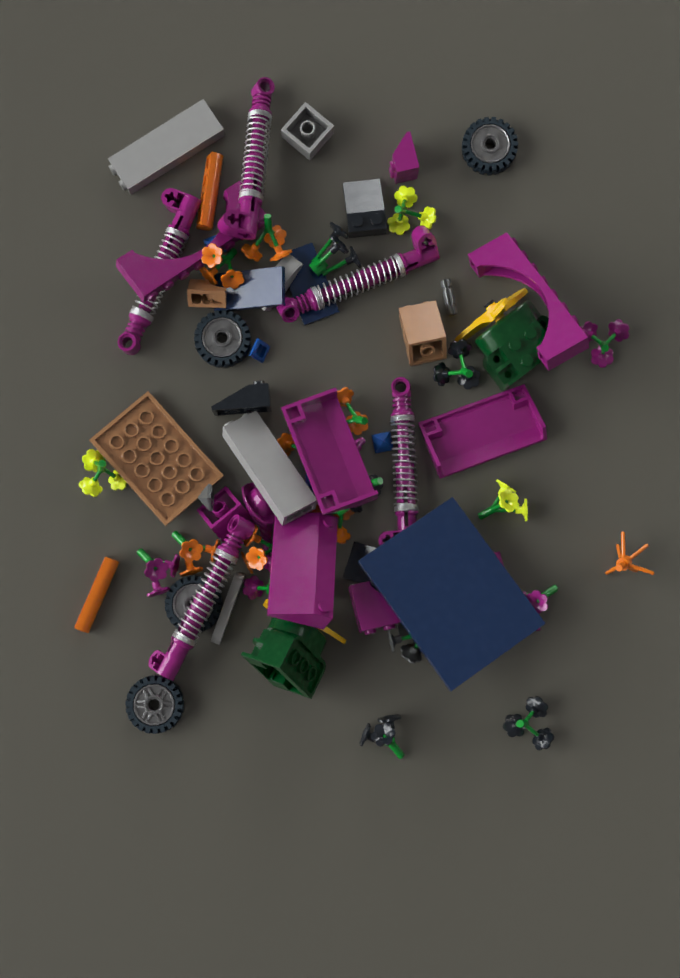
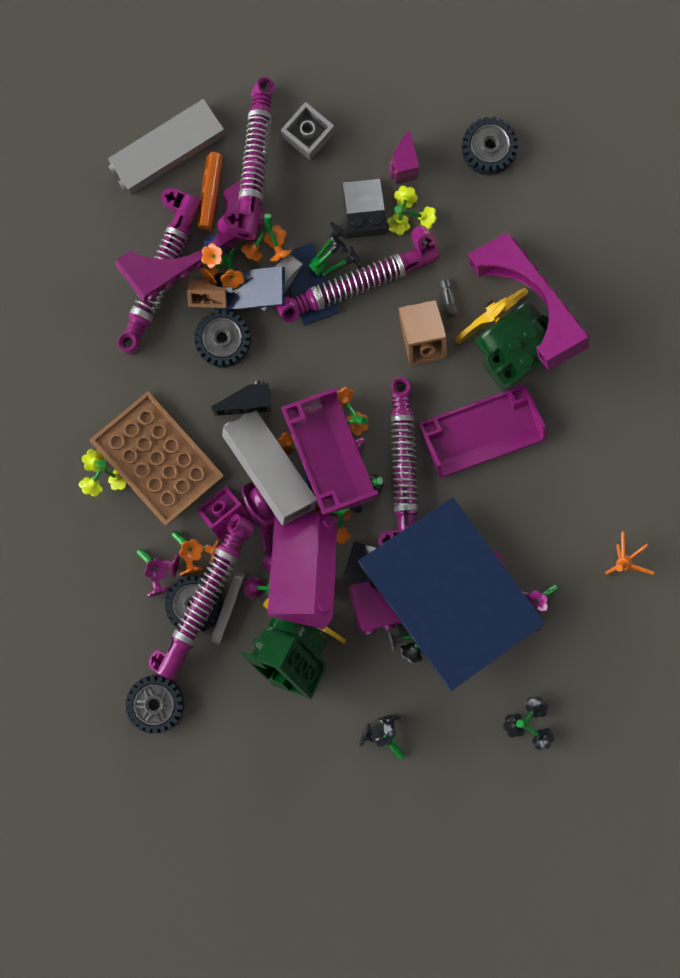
orange brick [75,556,119,633] -> none
dark grey slope [198,484,214,511] -> none
orange plant [241,524,273,574] -> none
blue slope [249,338,270,363] -> none
blue slope [371,431,393,454] -> none
black plant [433,339,481,390] -> none
neon yellow plant [478,479,528,521] -> none
magenta plant [580,319,630,368] -> none

